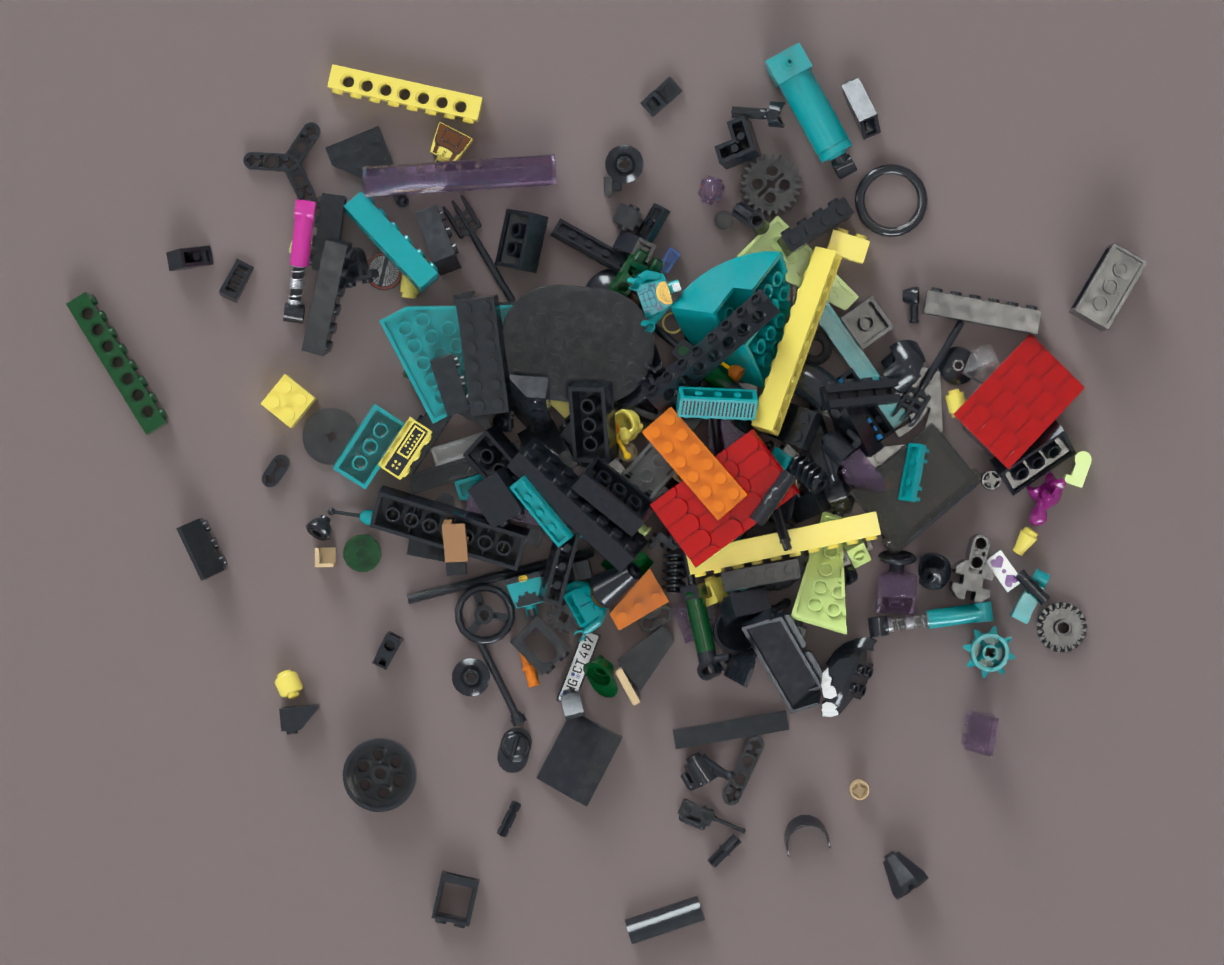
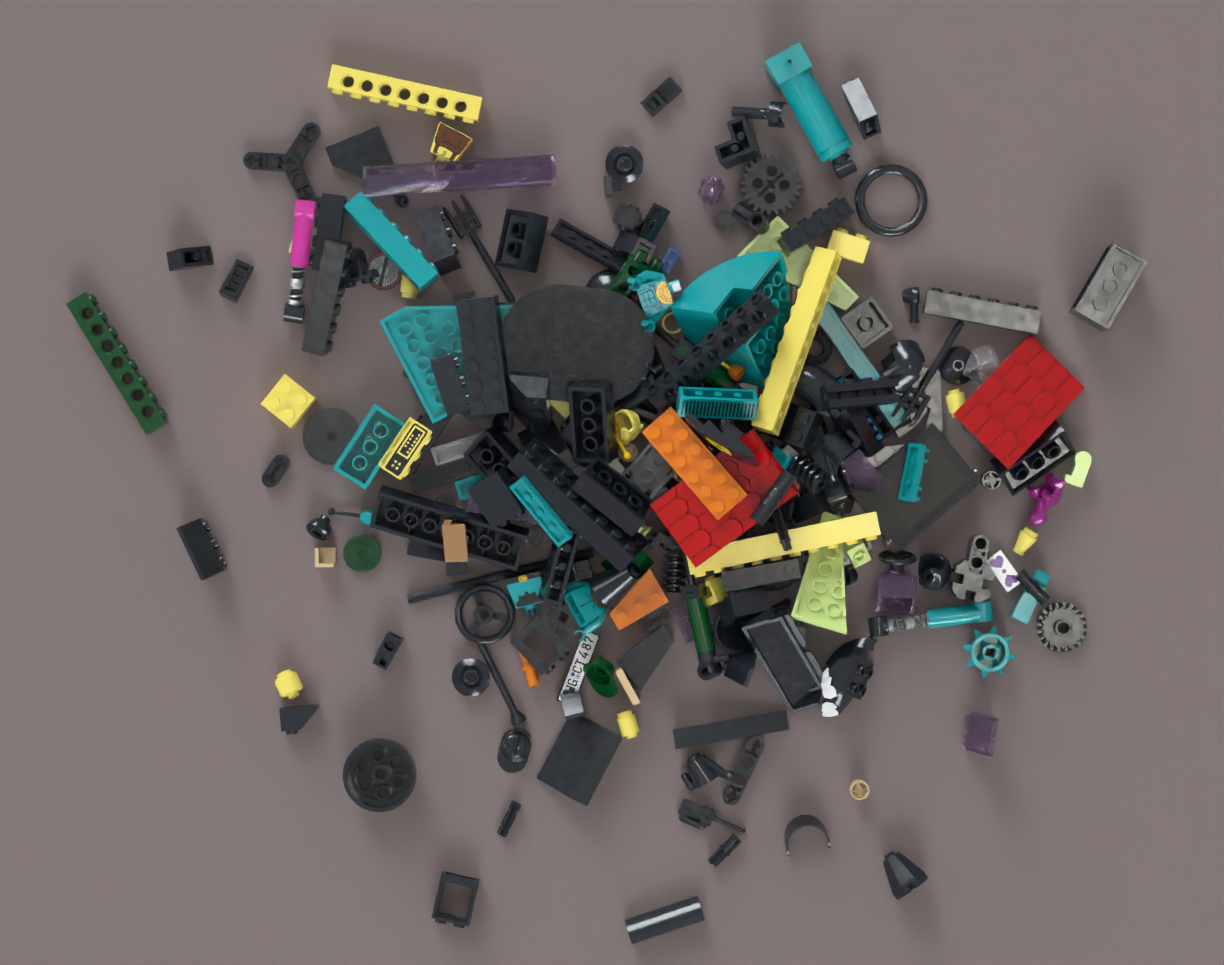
none -> light yellow brick [616,710,640,739]
none -> black slope [684,412,760,467]

